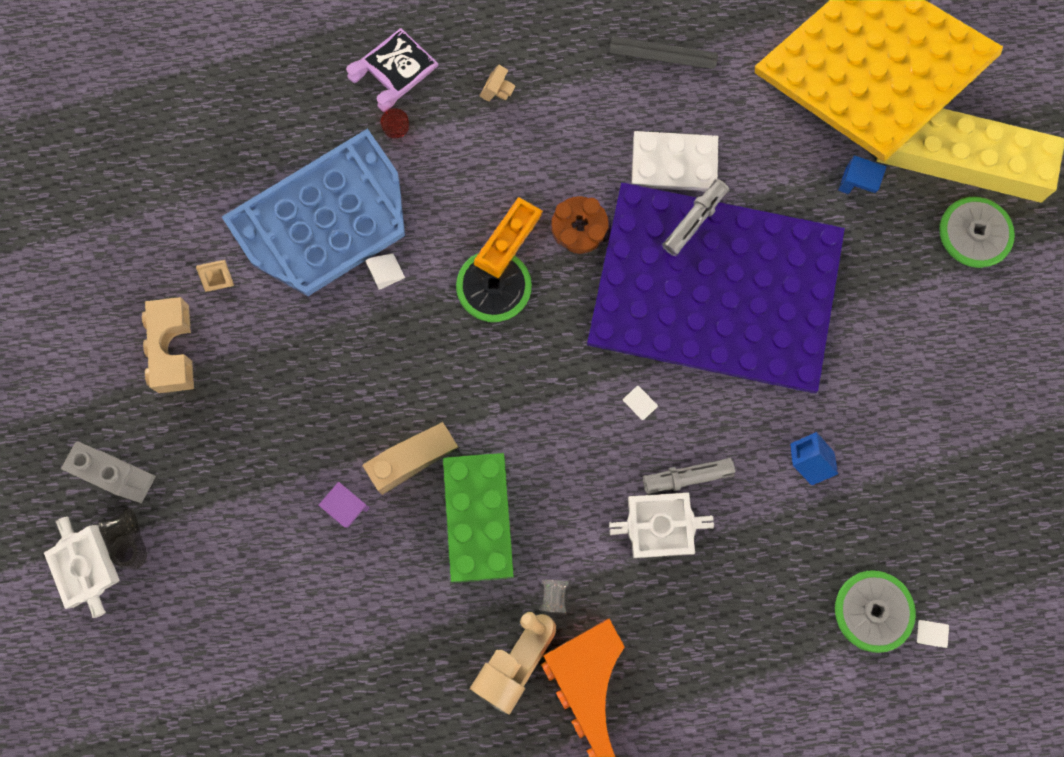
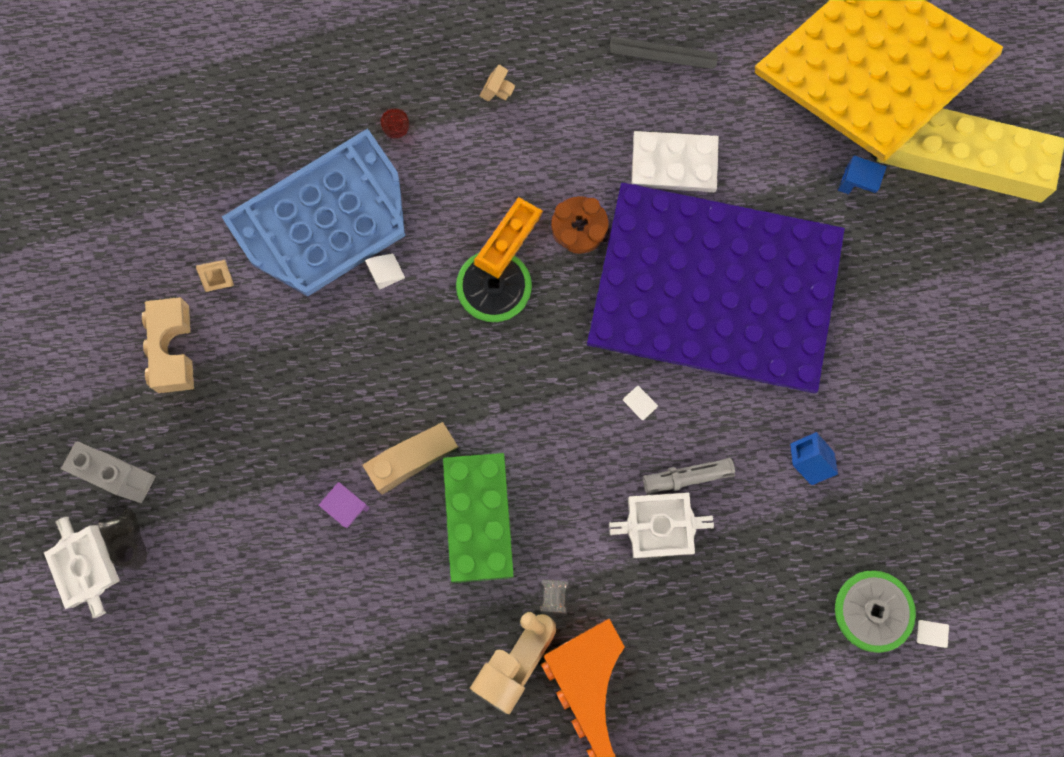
flag [346,28,438,112] -> none
light grey pin [662,179,729,256] -> none
light grey wheel [940,197,1015,268] -> none

